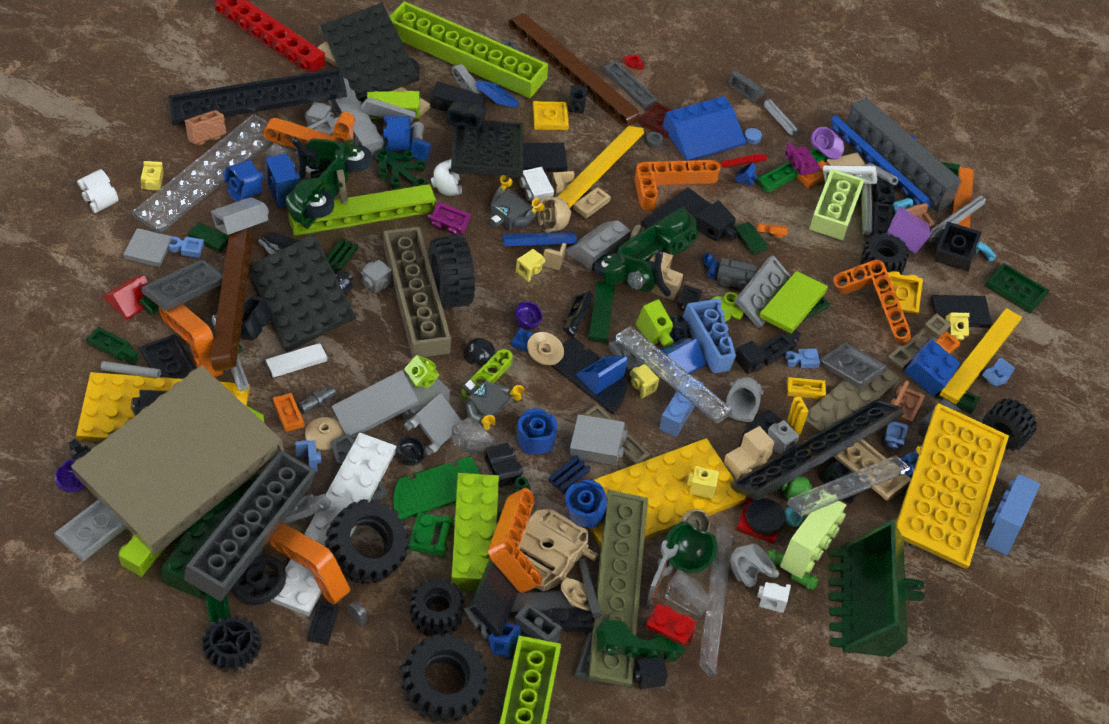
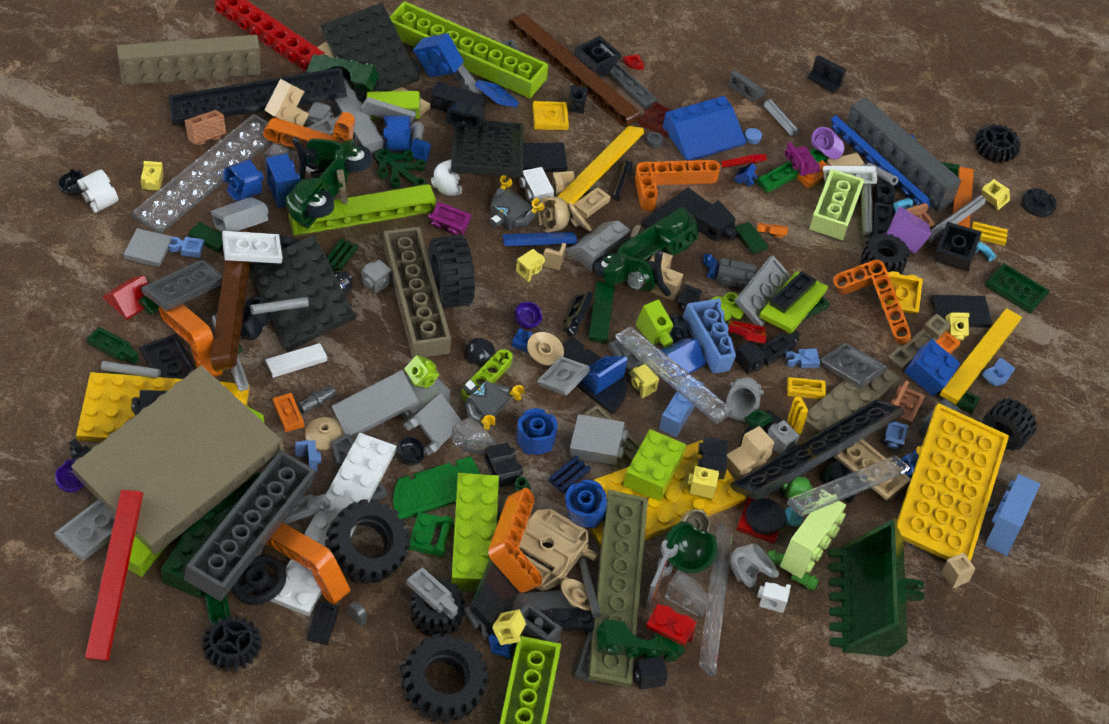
none -> black hair [58,169,85,196]
none -> red tile [85,490,144,661]
none -> dark tan brick [117,35,261,85]
none -> white tile [222,231,283,263]
none -> light grey piece [250,297,309,315]
none -> tan brick [265,79,309,126]
none -> dark green arch [306,54,379,92]
none -> light grey hinge [406,568,458,619]
none -> blue brick [413,33,464,78]
none -> light yellow brick [492,609,526,645]
none -> light grey tile [537,356,590,396]
none -> tan dish [569,202,592,232]
none -> black slope [574,36,622,78]
none -> black axle [612,160,633,201]
none -> lime brick [623,429,686,501]
none -> black brick [697,437,728,480]
none -> red tile [728,320,766,343]
none -> dark green tile [744,409,772,428]
none -> black tile [769,271,817,313]
none -> black bracket [807,55,847,93]
none -> tan panel [942,553,975,588]
none -> yellow tile [971,221,1008,246]
none -> black gear [974,123,1021,163]
none -> light yellow brick [982,179,1010,210]
none -> black tile [1021,188,1057,217]

